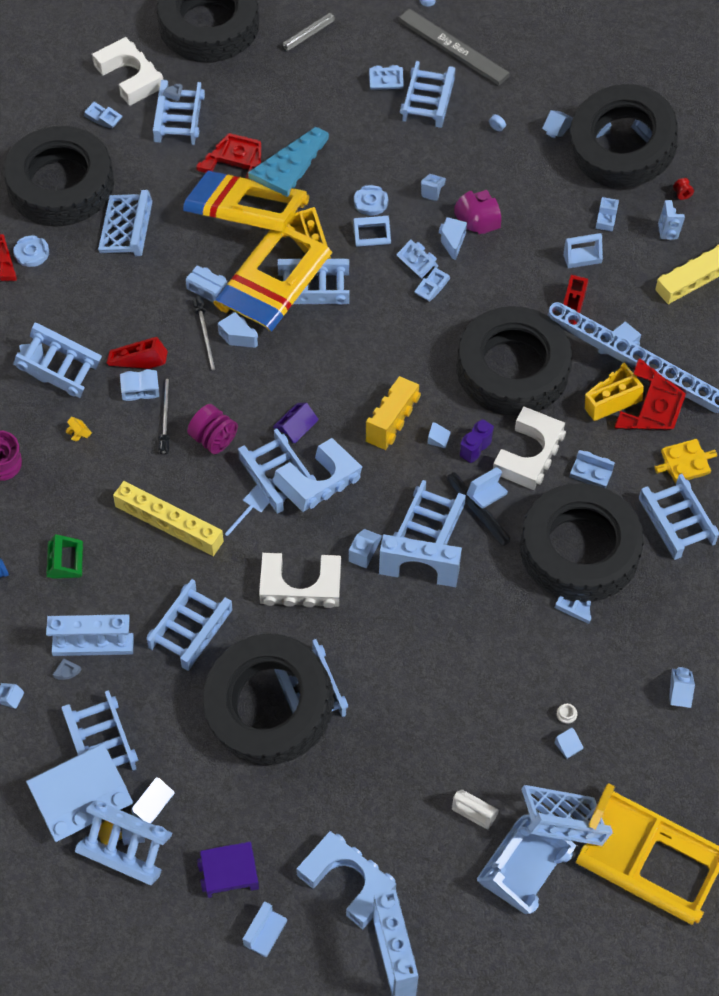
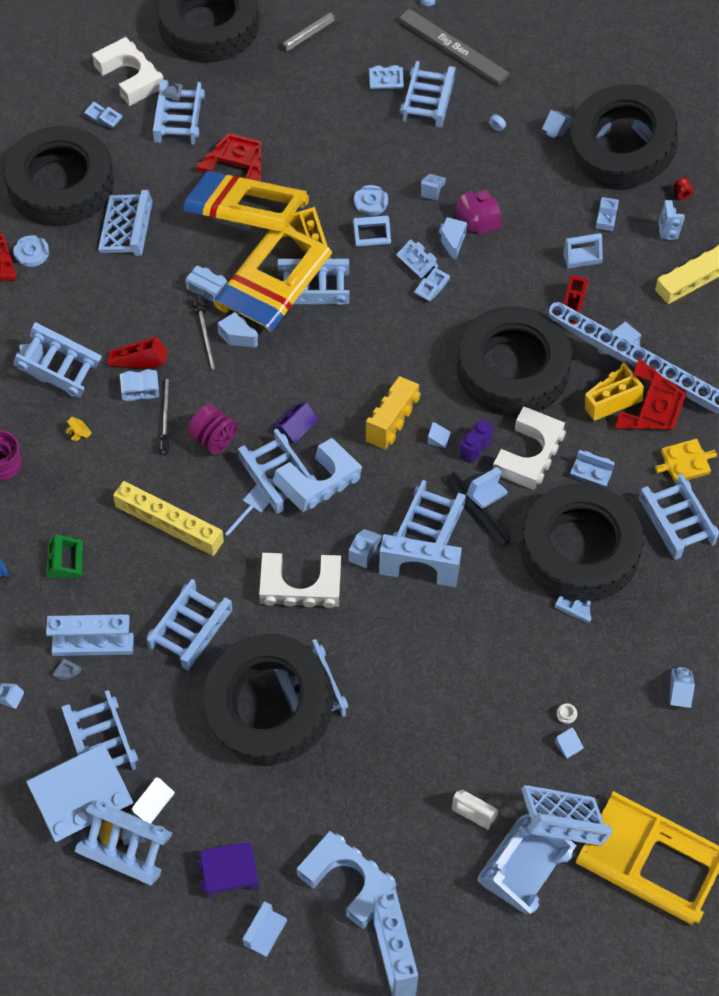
dark azure wing [248,127,329,197] -> none
yellow tile [589,783,615,830] -> none

